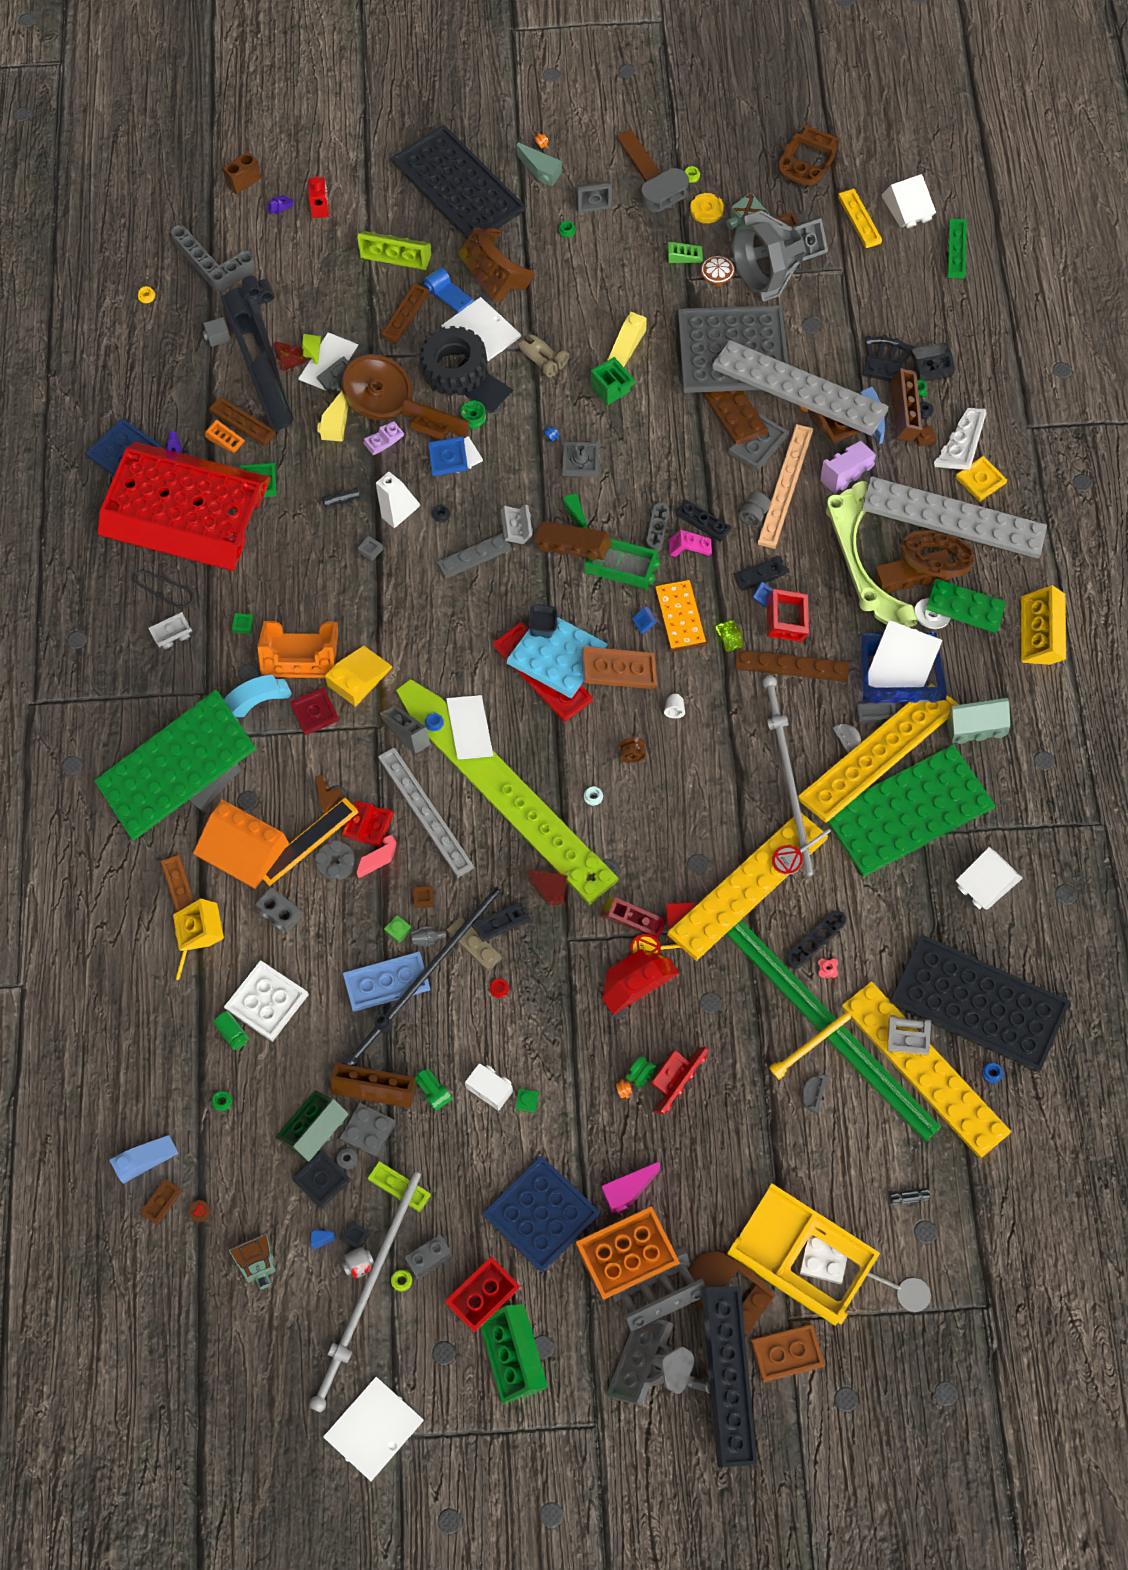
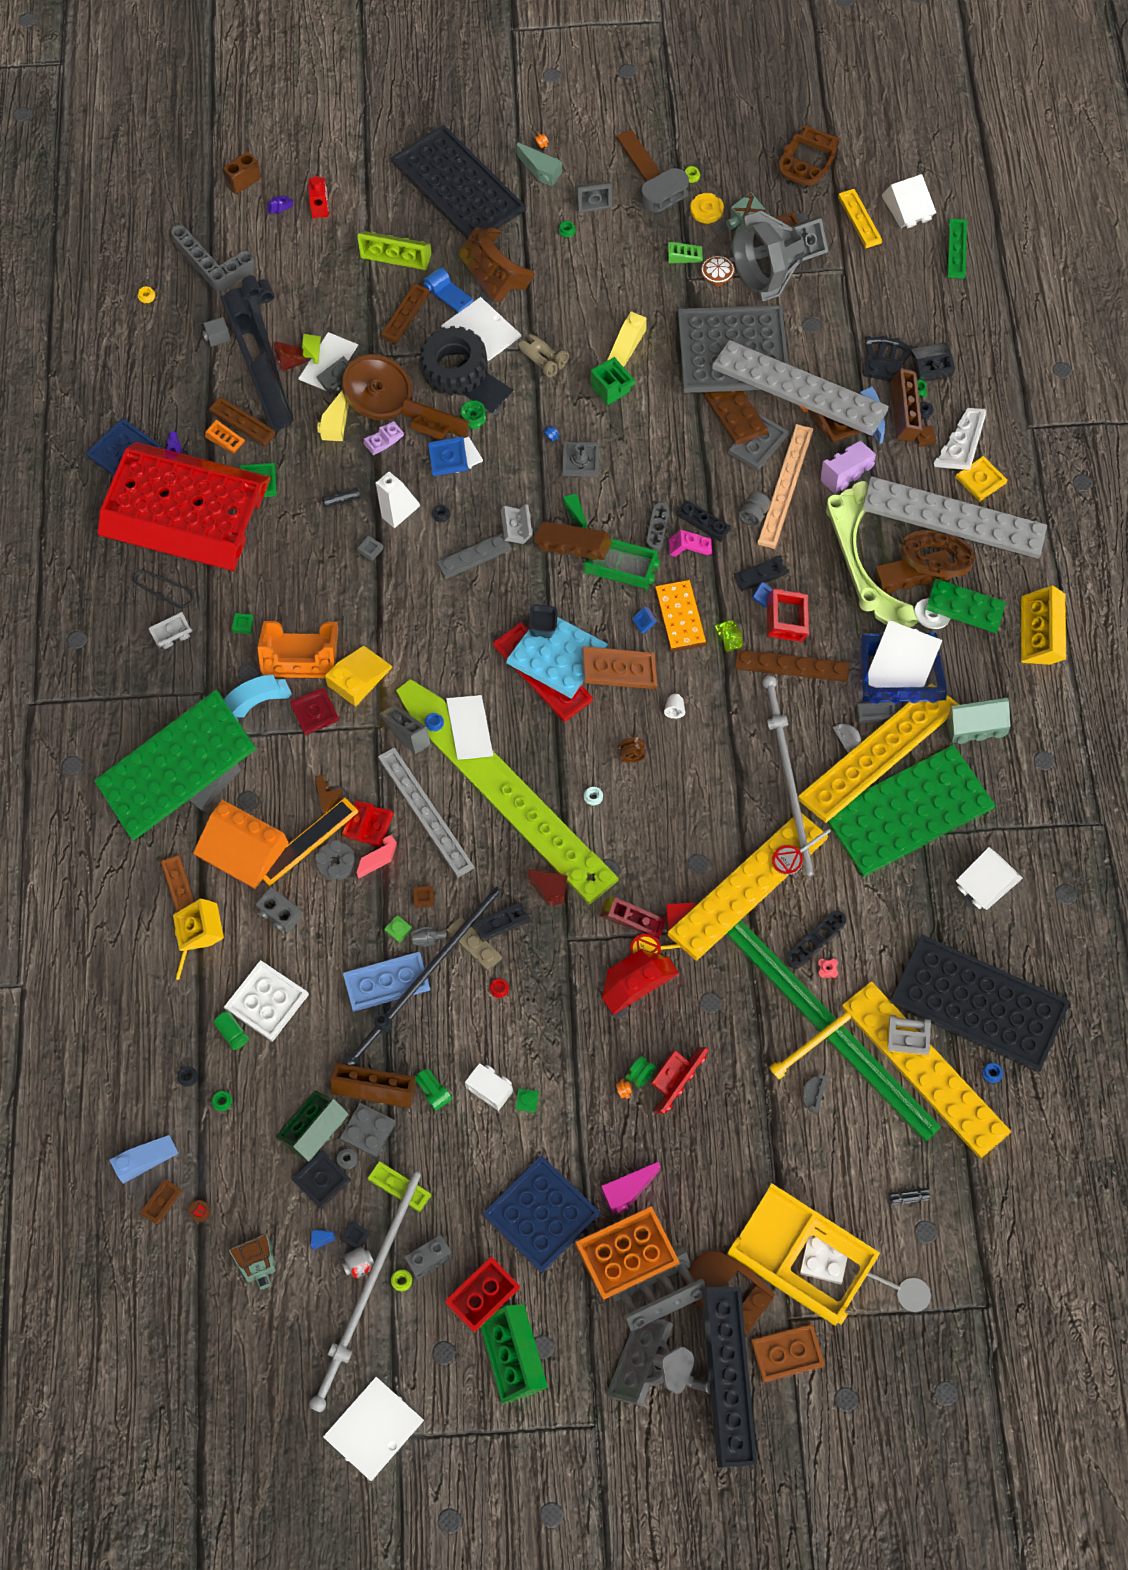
none -> black plate [177,1067,198,1087]

